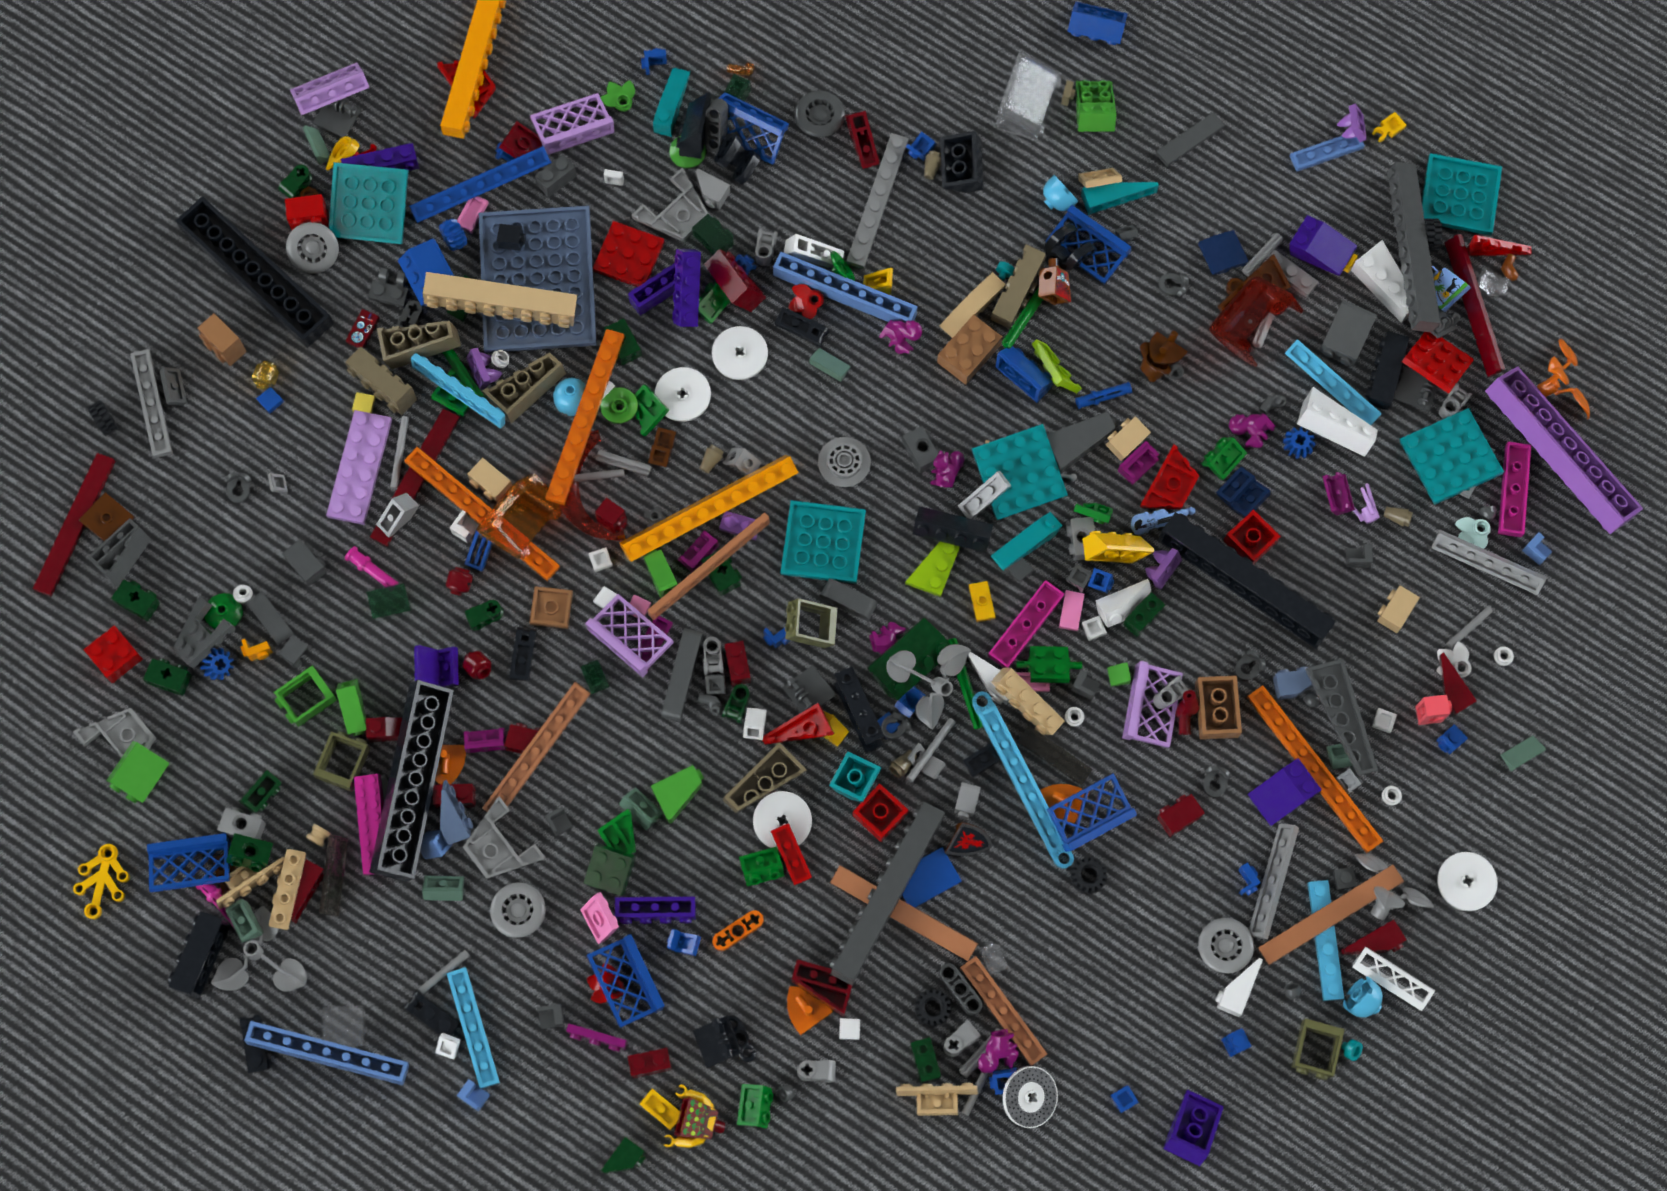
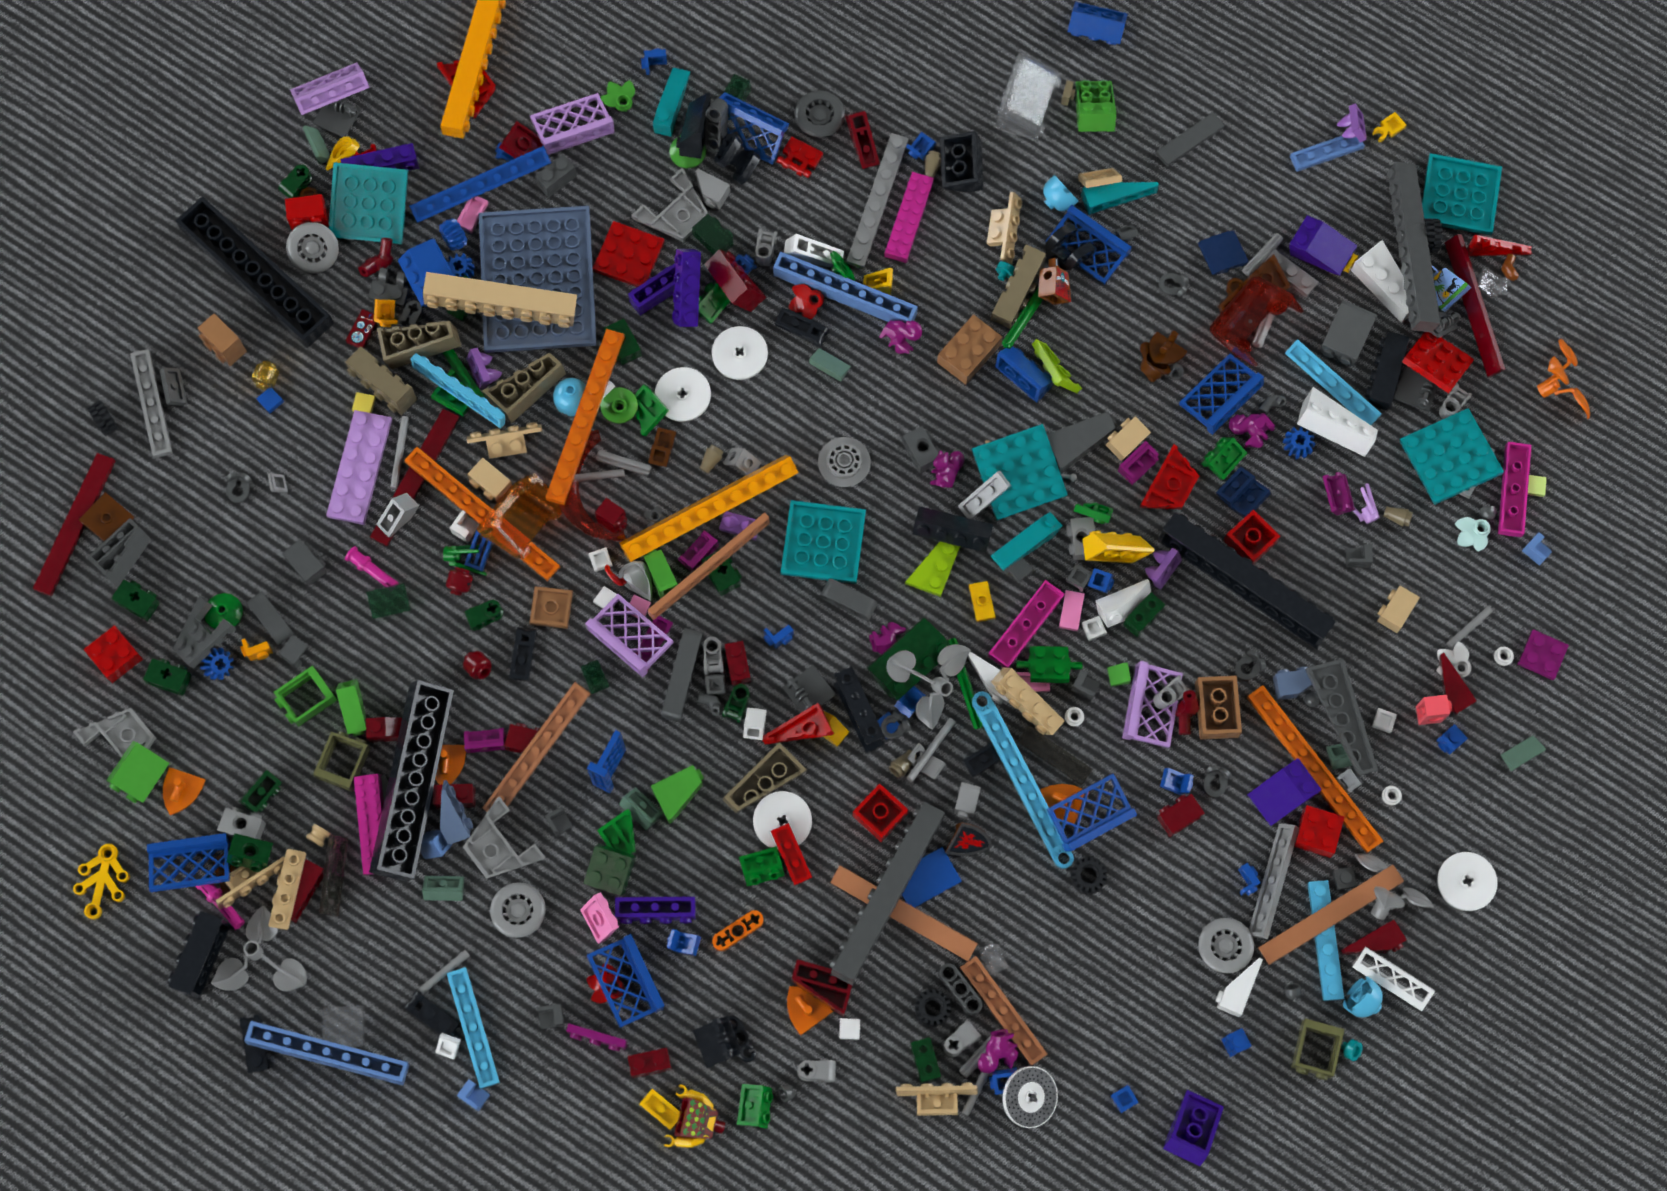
sand green slope [225,899,264,943] -> none
white plate [233,585,253,604] -> none
dark purple bracket [414,645,459,688] -> none
white plate [491,350,509,368] -> none
black brick [496,224,526,251] -> none
dark green slope [601,1137,646,1174] -> none
white tile [604,169,624,186] -> none
clear orange arm [727,63,755,76] -> none
olive window [785,598,837,648] -> none
teal slope [829,751,881,802] -> none
tan slope [940,272,1006,338] -> none
blue pin [1075,382,1132,409] -> none
light blue piece [1131,507,1195,535] -> none
light grey plate [1431,530,1547,595] -> none
medium lavender brick [1485,366,1643,534] -> none
none -> orange shield [163,767,206,816]
none -> dark red arm [358,238,394,277]
none -> light orange bracket [374,299,398,327]
none -> green plant [443,544,487,576]
none -> blue gear [447,253,475,277]
none -> tan bracket [467,422,542,459]
none -> blue fence [587,730,626,794]
none -> light grey piece [605,561,652,601]
none -> red plate [776,136,823,178]
none -> dark pink piece [884,172,934,263]
none -> tan bracket [987,192,1022,265]
none -> blue bracket [1160,768,1194,794]
none -> blue fence [1179,353,1264,435]
none -> red brick [1294,805,1345,858]
none -> magenta plate [1517,629,1569,680]
none -> yellowish green tile [1528,475,1547,497]

